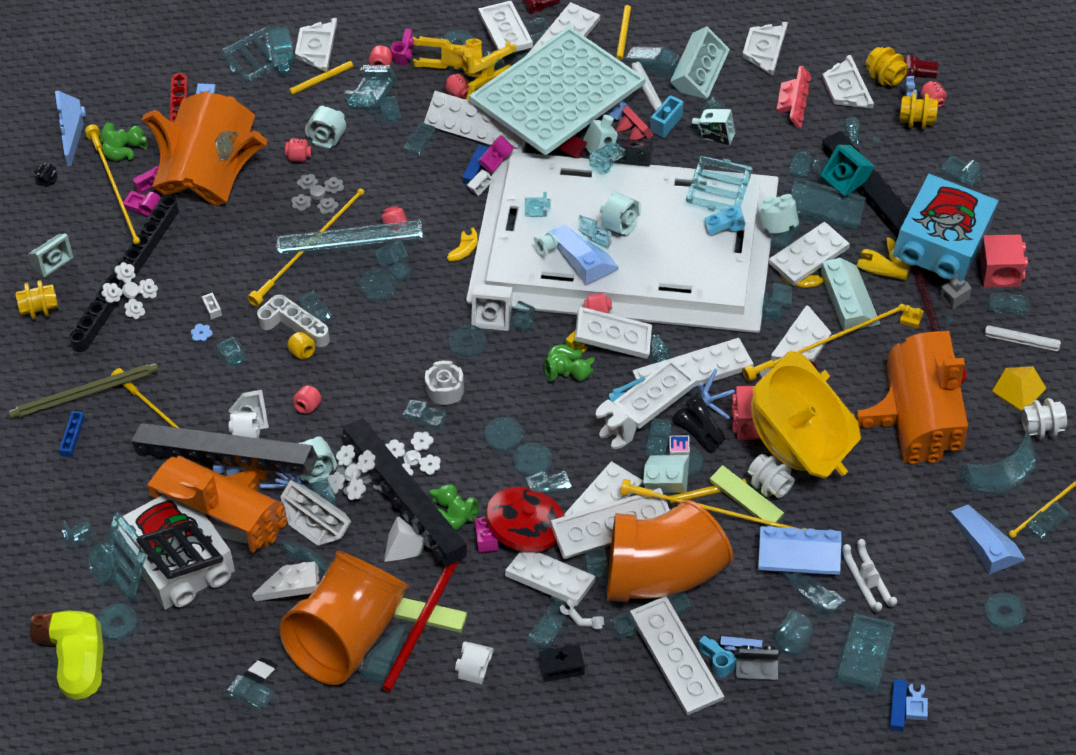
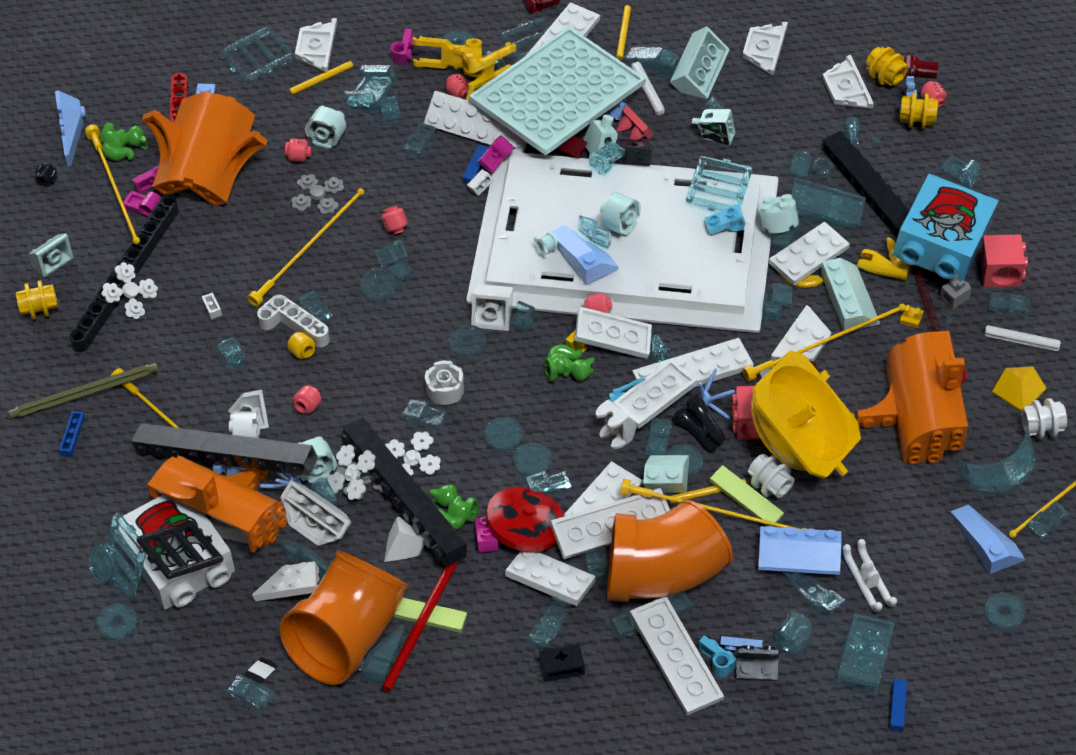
neon yellow piece [30,610,103,700] -> none
clear light blue bracket [61,520,94,546] -> none
light blue plant [191,324,213,342] -> none
clear light blue bracket [215,131,238,161] -> none
clear light blue hinge [265,26,294,74] -> none
clear light blue tile [276,220,423,254] -> none
coral head [369,45,393,72] -> none
yellow piece [447,227,478,262] -> none
white cylinder [455,642,494,684] -> none
white plate [478,1,533,52] -> none
clear light blue bracket [525,192,551,217] -> none
white arm [560,599,604,629] -> none
medium azure brick [650,95,683,138] -> none
tile [669,436,690,455] -> none
coral bracket [776,66,811,128] -> none
teal slope [820,145,875,196] -> none
light blue plate [906,684,928,720] -> none

